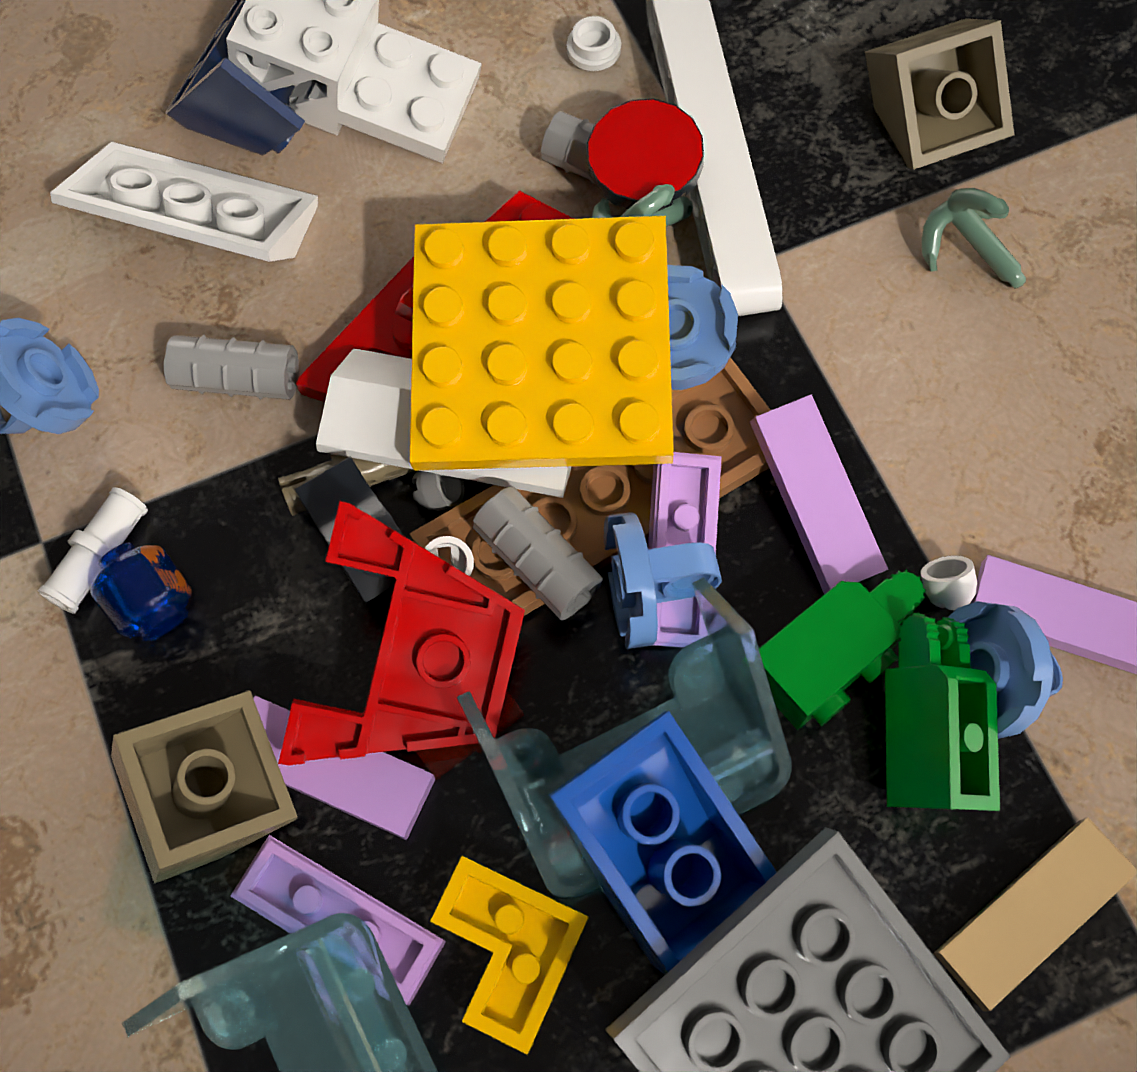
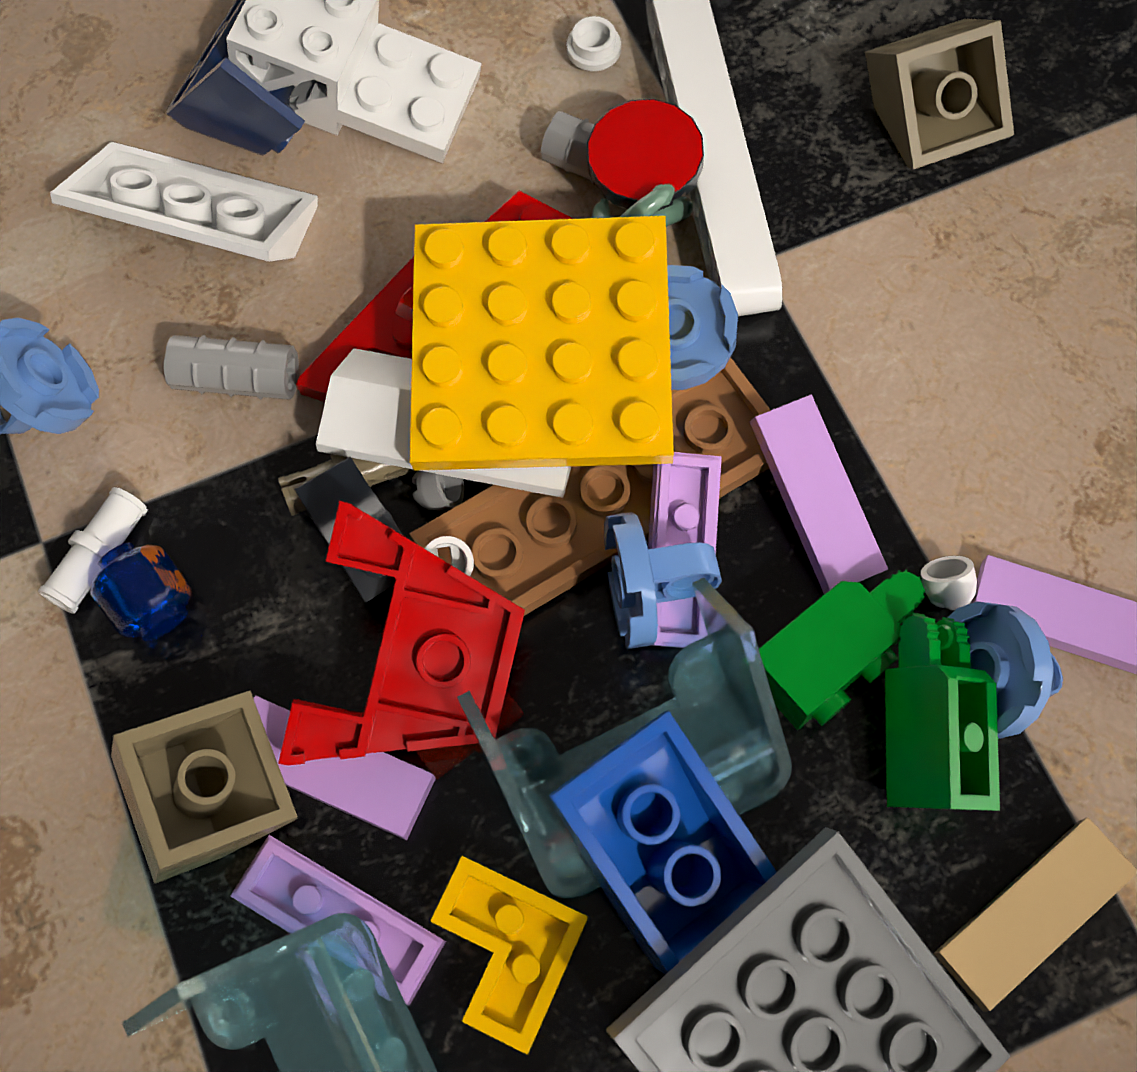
light grey axle [473,487,603,620] -> none
sand green piece [921,188,1027,289] -> none

